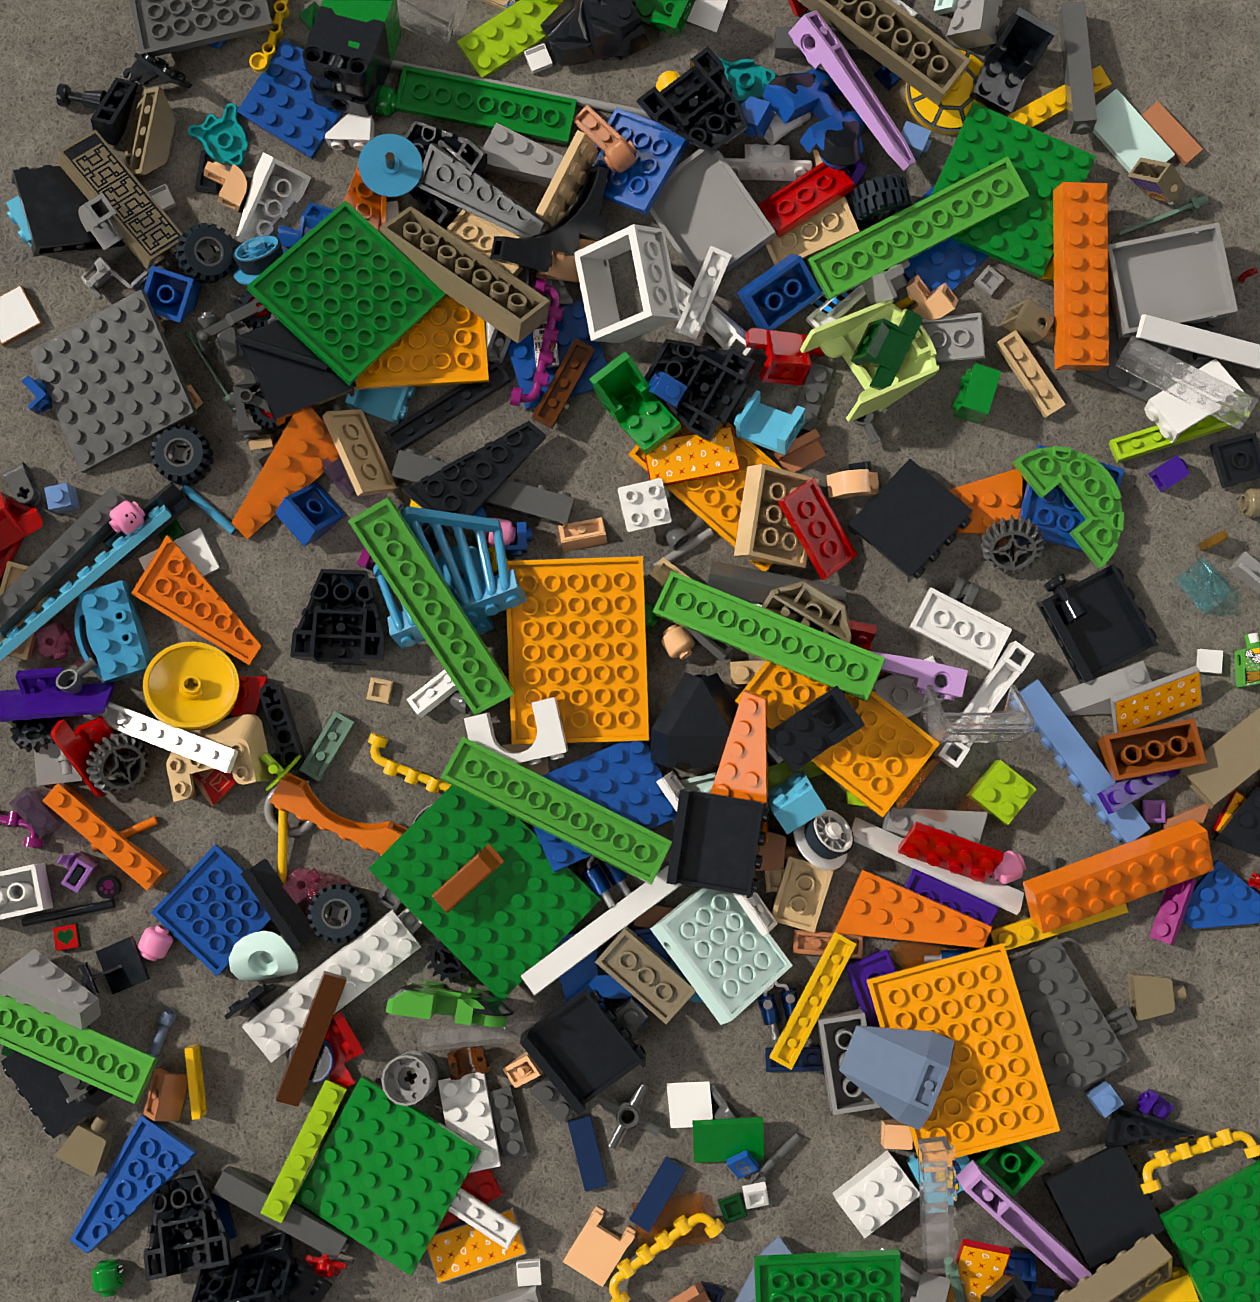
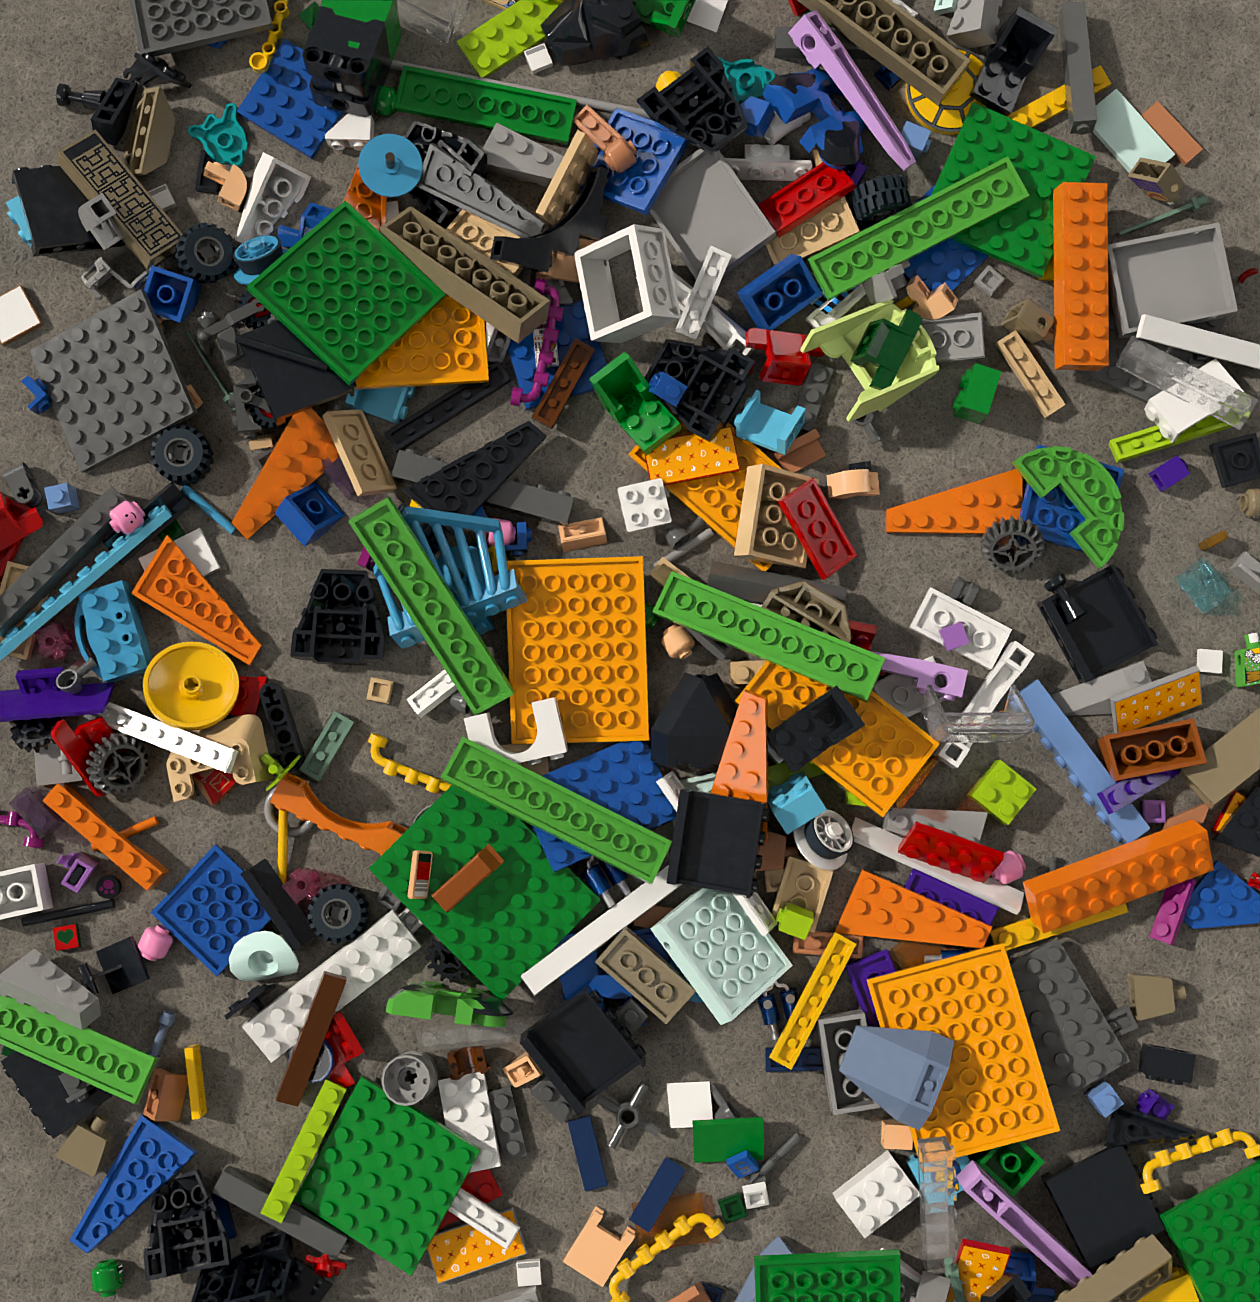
black panel [848,459,973,582] -> none
none -> slope [408,850,433,899]
none -> lime brick [776,902,814,940]
none -> medium lavender tile [938,622,969,651]
none -> black brick [1138,1043,1196,1085]

